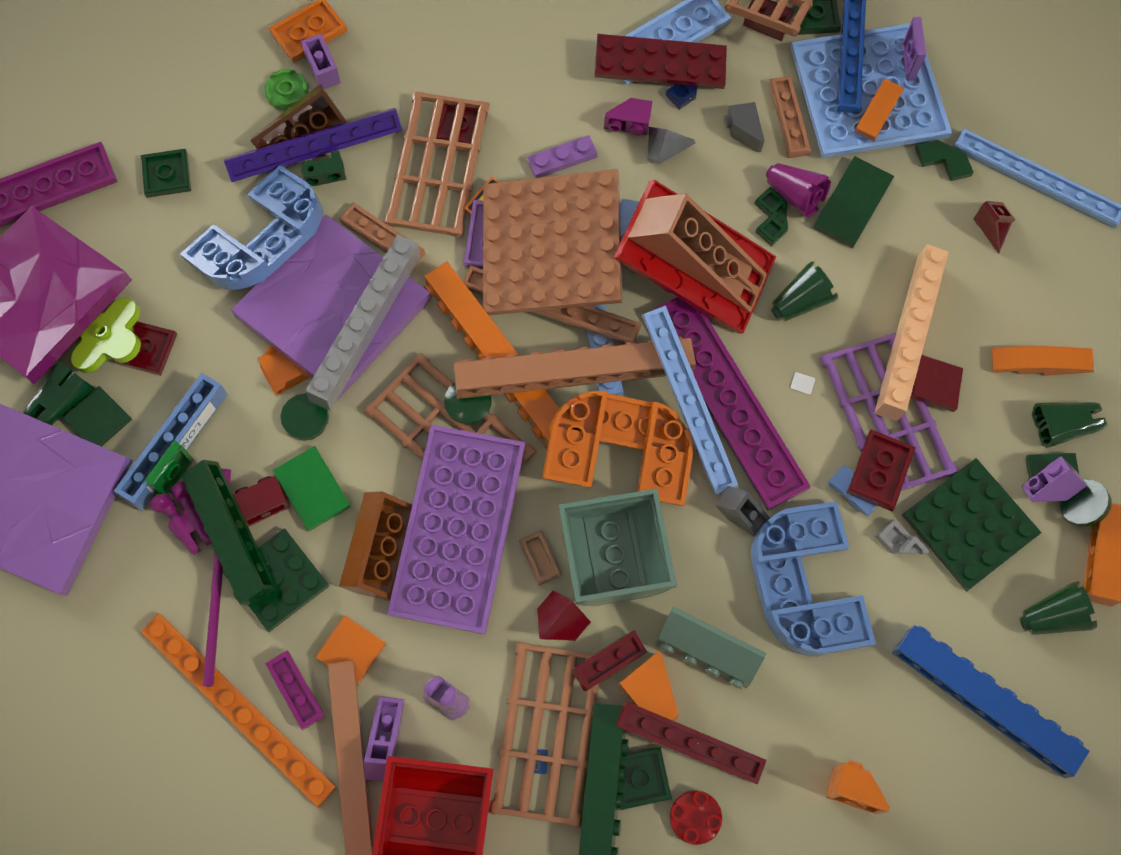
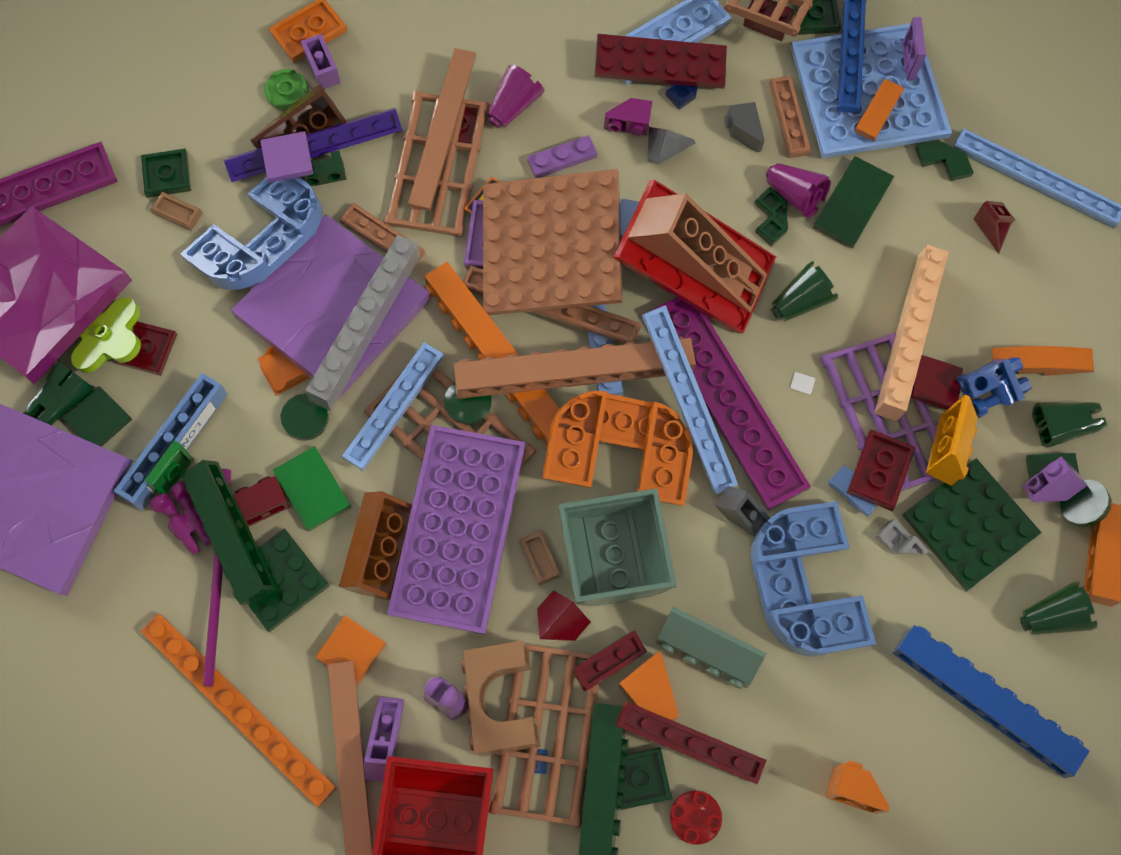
magenta plate [265,650,326,730] -> none
none -> medium nougat tile [150,192,203,231]
none -> medium lavender tile [260,131,314,183]
none -> light blue plate [342,342,444,471]
none -> nougat tile [408,48,476,212]
none -> medium nougat arch [461,640,541,757]
none -> magenta cone [487,64,545,128]
none -> light orange slope [926,395,978,485]
none -> blue hips [956,357,1032,418]

